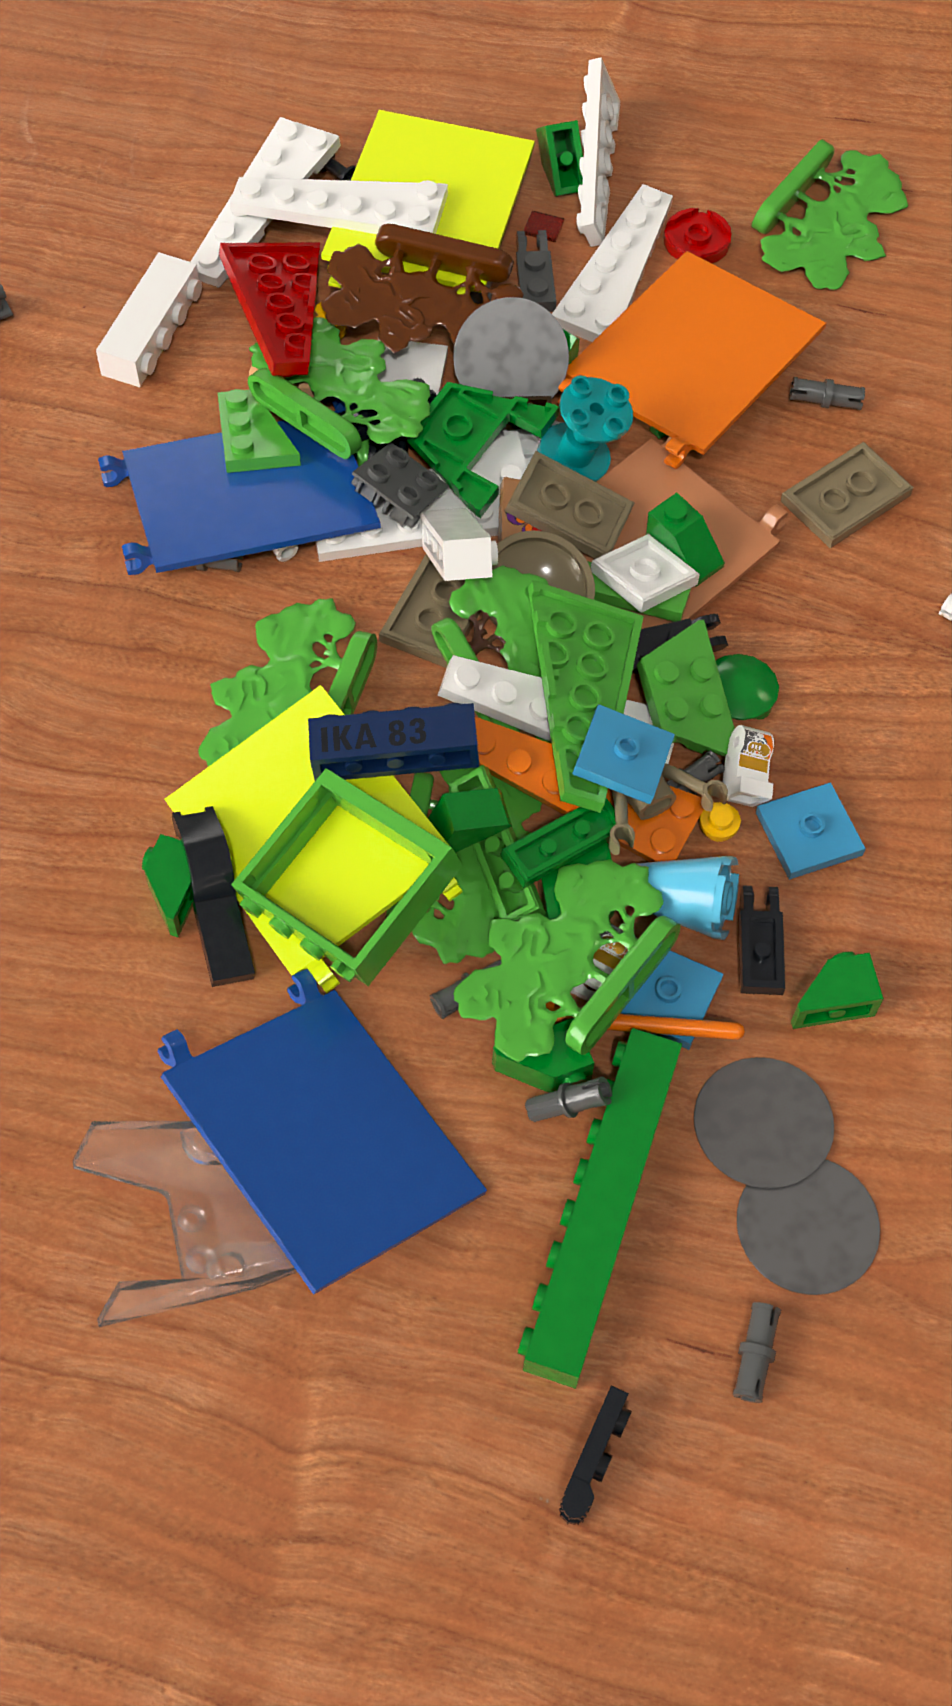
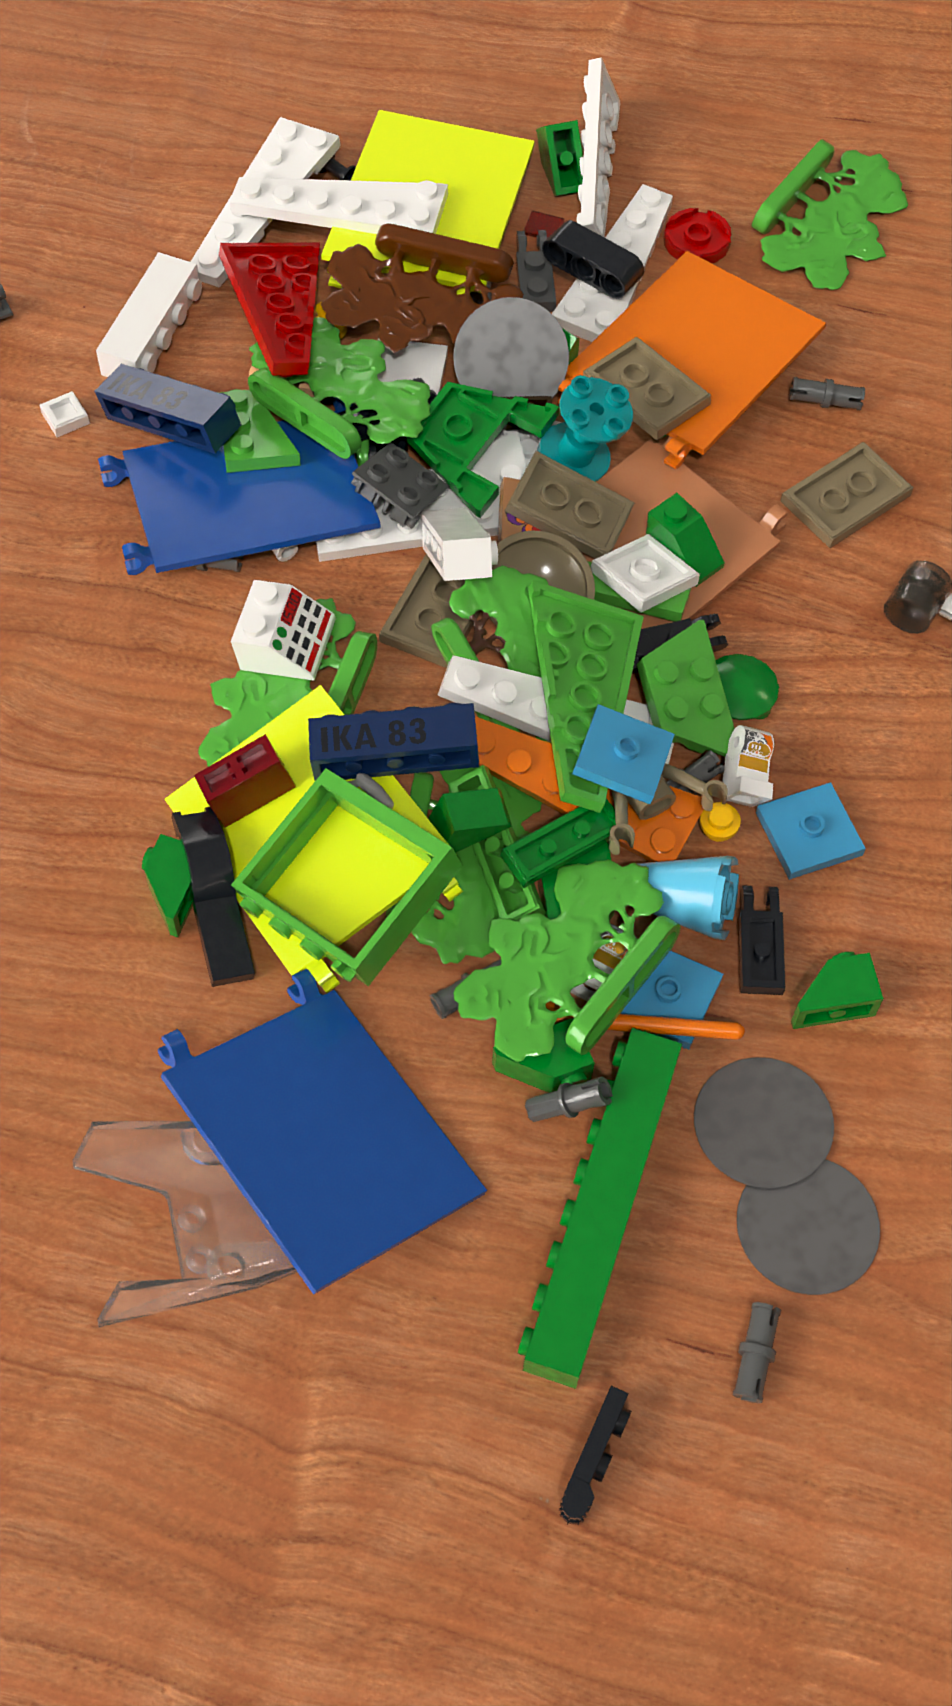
none -> white tile [40,391,90,437]
none -> dark blue brick [95,363,242,454]
none -> dark red hinge [194,734,296,828]
none -> white slope [231,580,336,680]
none -> light grey piece [348,773,394,809]
none -> black beam [542,220,645,299]
none -> dark tan tile [583,337,711,440]
none -> clear smoke wheel [884,560,952,634]

